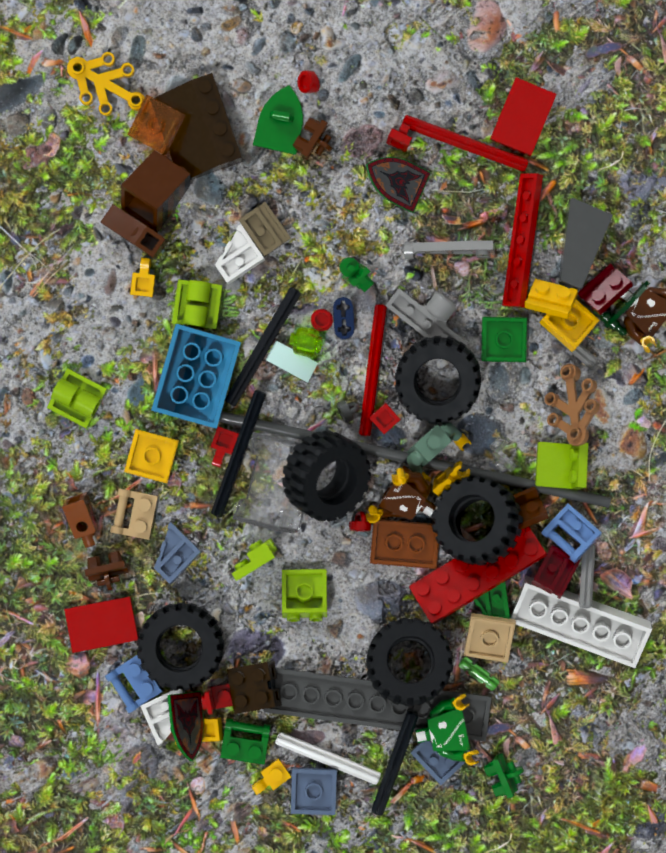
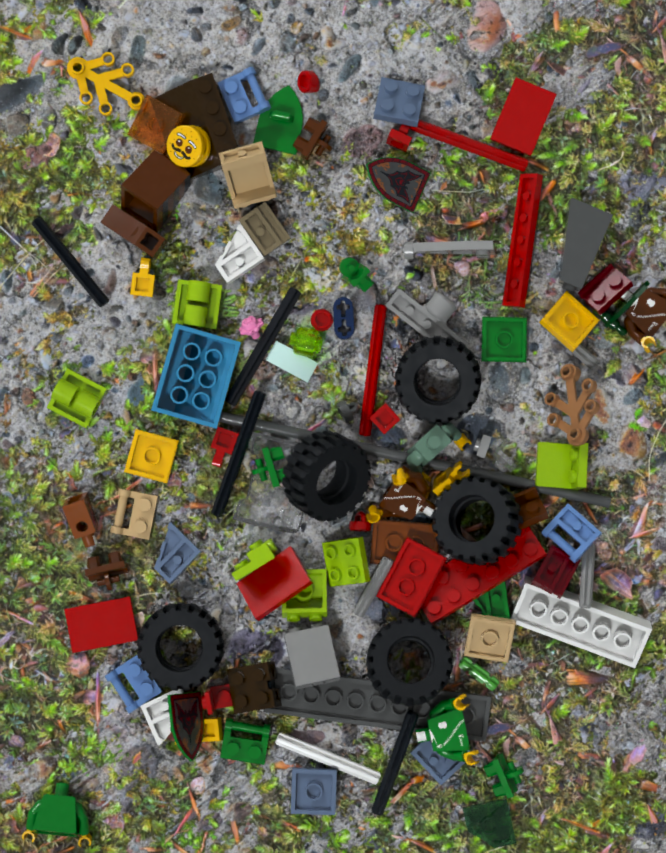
yellow plate [252,758,292,795] -> none
yellow plate [525,279,578,319] -> none
none -> green torso [22,783,92,847]
none -> black axle [32,216,109,307]
none -> yellow head [167,125,211,167]
none -> medium blue plate [217,67,271,125]
none -> tan panel [218,141,277,209]
none -> red tile [236,546,313,621]
none -> bright pink plant [239,316,264,339]
none -> green hips [251,446,285,488]
none -> light grey brick [284,623,340,690]
none -> lime plate [322,537,371,587]
none -> light grey axle [353,556,393,617]
none -> sand blue plate [373,77,425,127]
none -> red tile [376,537,447,618]
none -> clear green plate [462,798,516,848]
none -> light grey plate [473,434,492,459]

